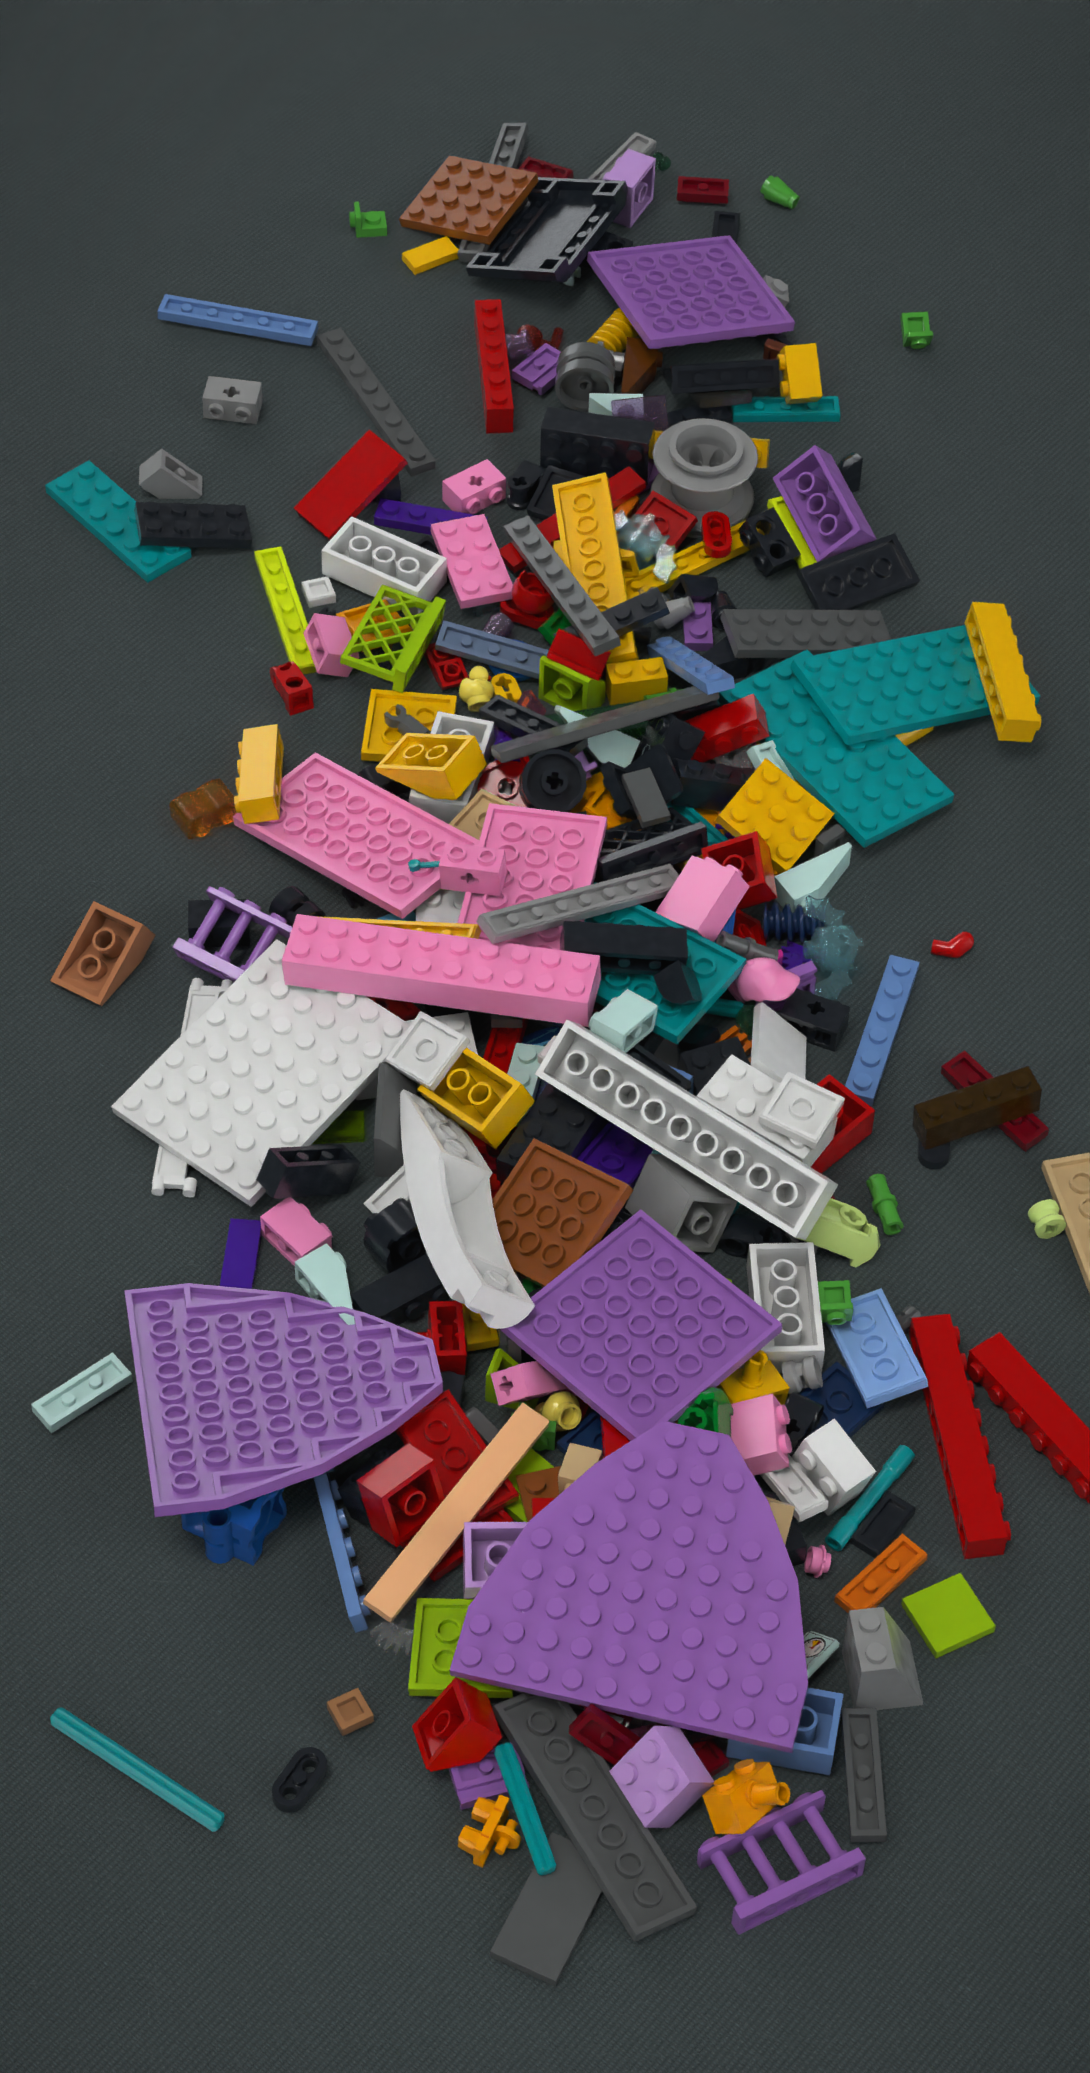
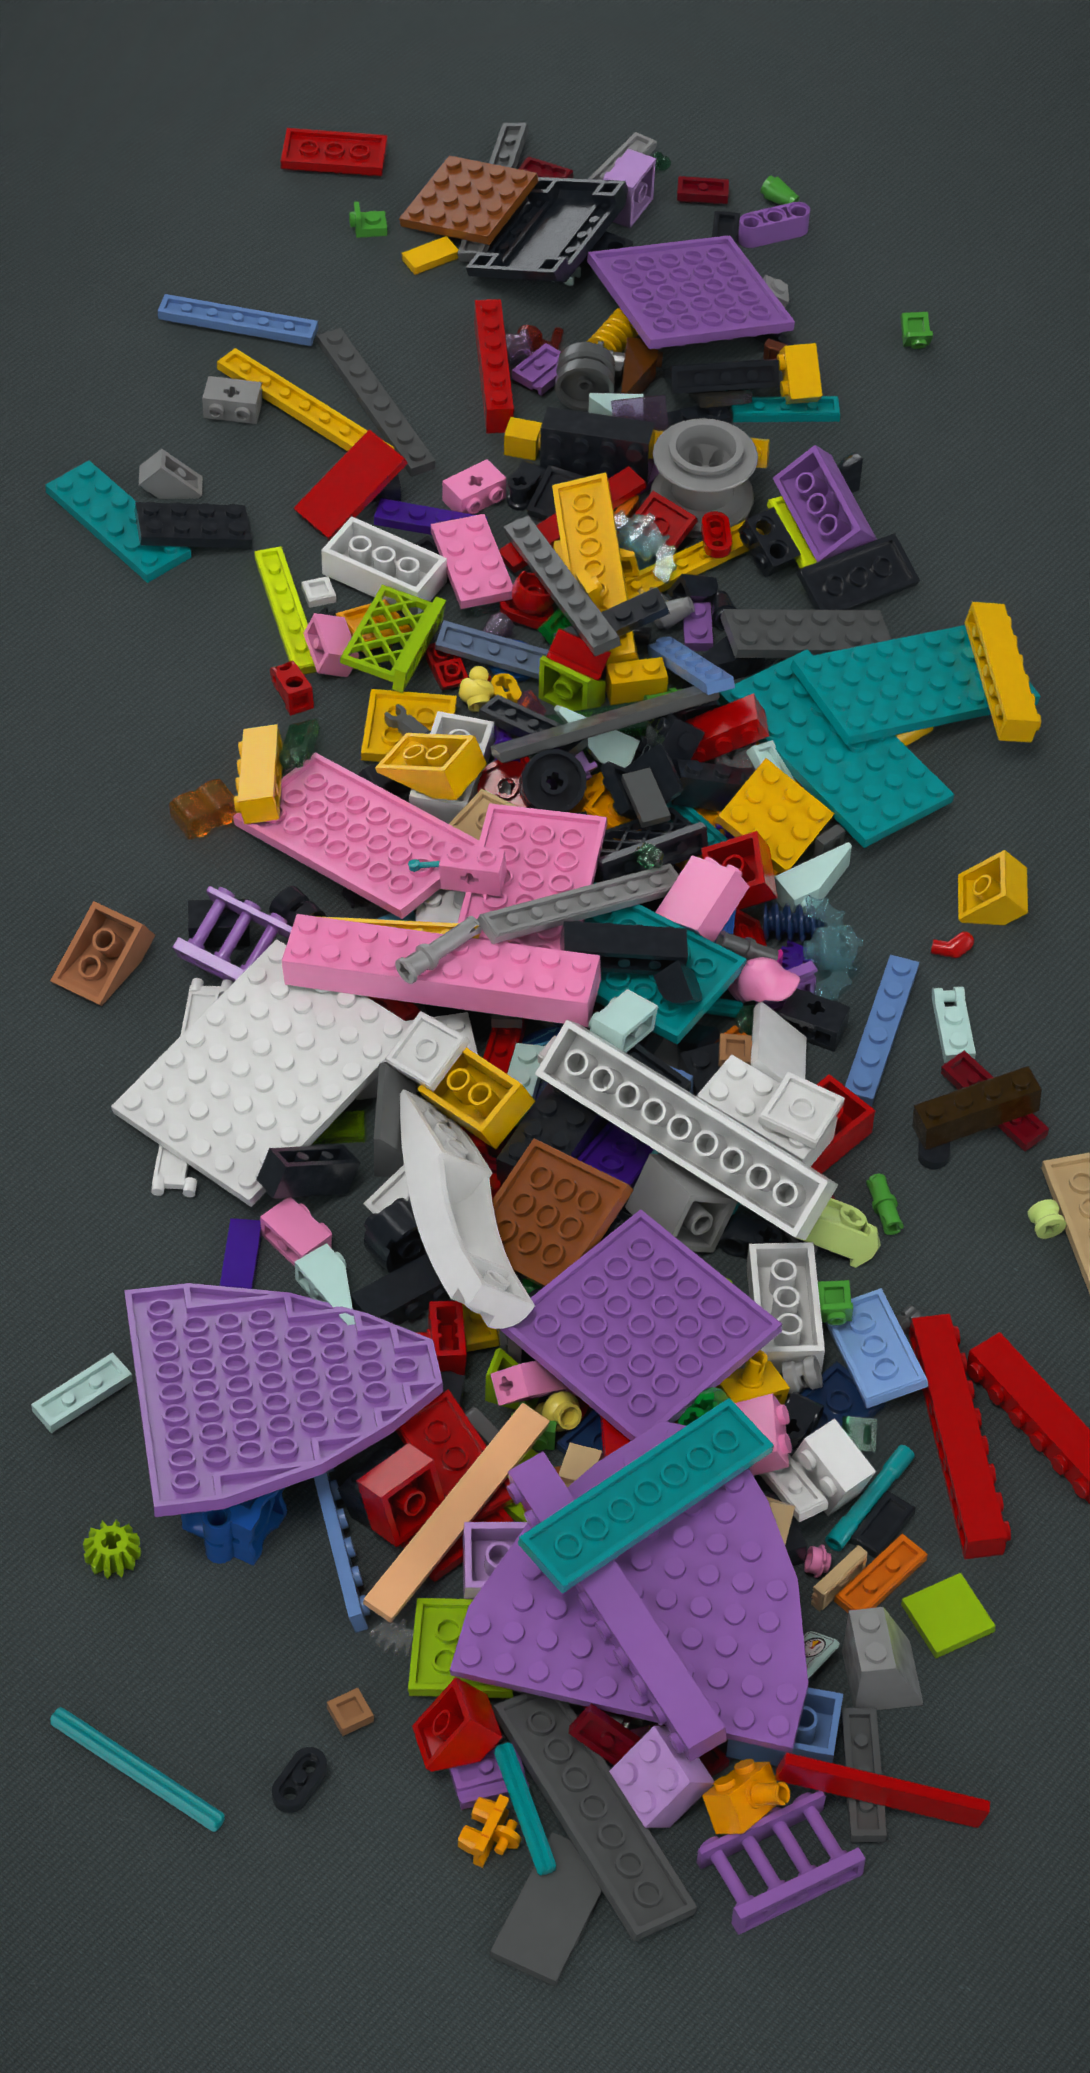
none -> lime gear [83,1519,141,1579]
none -> yellow plate [217,348,394,451]
none -> clear green hinge [279,718,320,771]
none -> red plate [280,128,388,176]
none -> light grey pin [395,916,482,984]
none -> yellow brick [504,417,542,461]
none -> medium lavender brick [506,1452,727,1762]
none -> teal plate [518,1398,774,1594]
none -> yellow plate [575,569,604,607]
none -> clear green plate [635,842,664,869]
none -> medium nougat plate [718,1033,752,1067]
none -> medium lavender beam [738,202,810,248]
none -> red tile [775,1752,990,1828]
none -> tan tile [811,1545,867,1612]
none -> clear green plate [842,1416,877,1452]
none -> light aqua plate [932,986,976,1063]
none -> yellow slope [958,850,1028,925]

